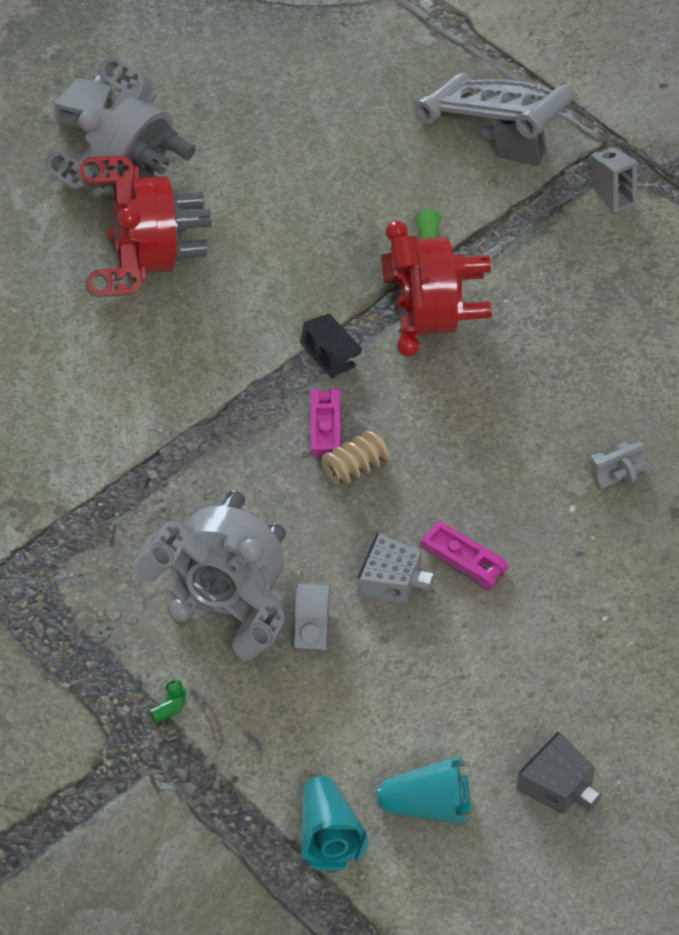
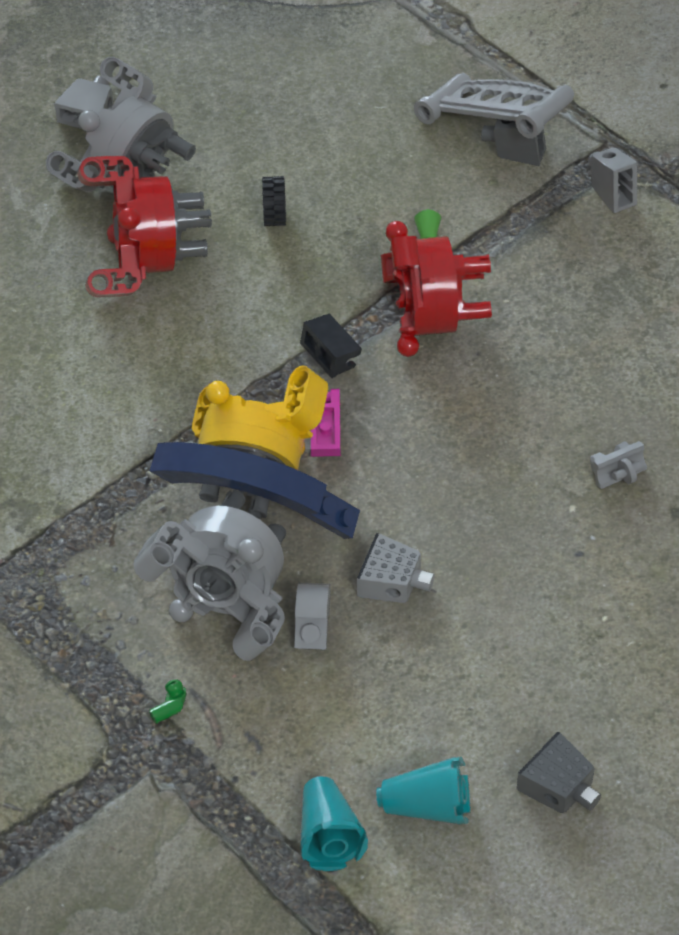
tan piece [321,431,390,486] -> none
dark pink plate [420,520,509,590] -> none
none -> dark blue arch [149,442,360,539]
none -> yellow piece [192,366,328,519]
none -> black tyre [262,176,286,226]

